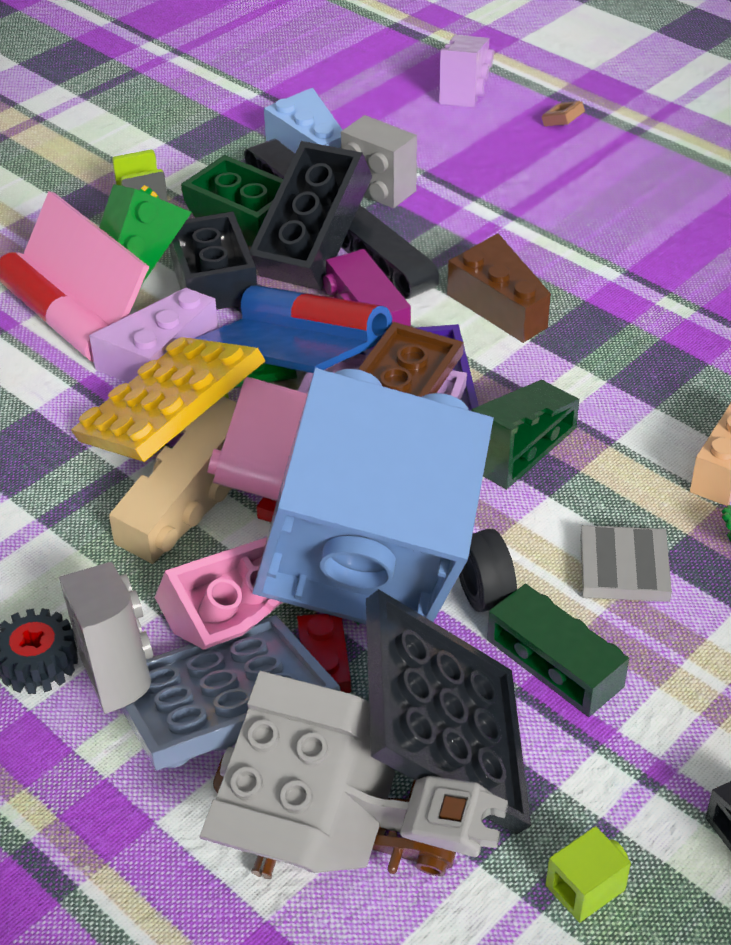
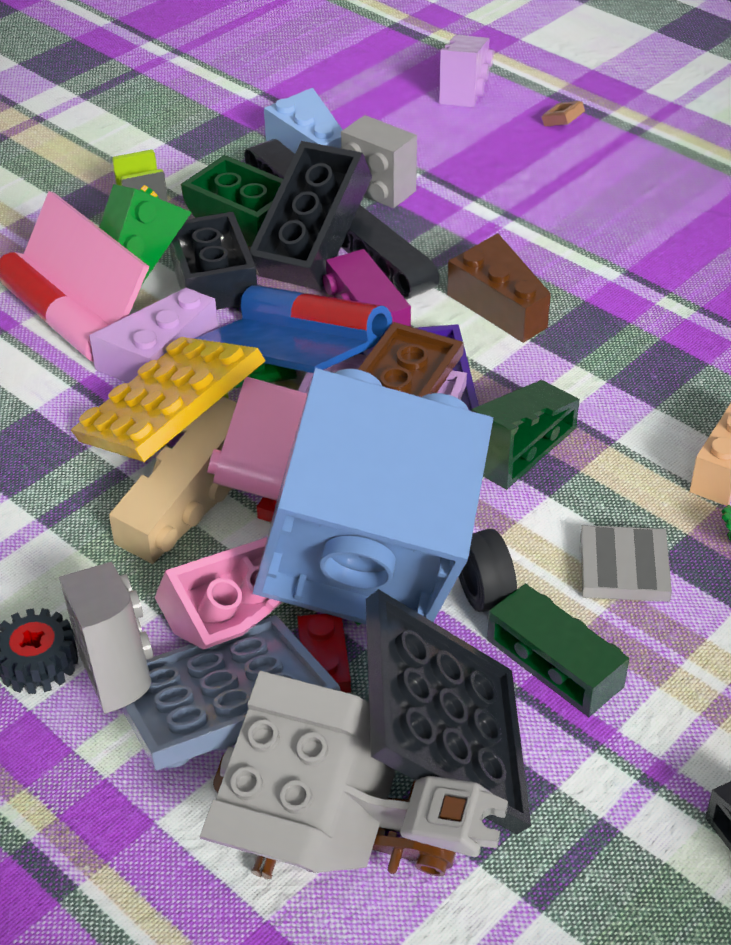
lime brick [545,826,631,923] -> none

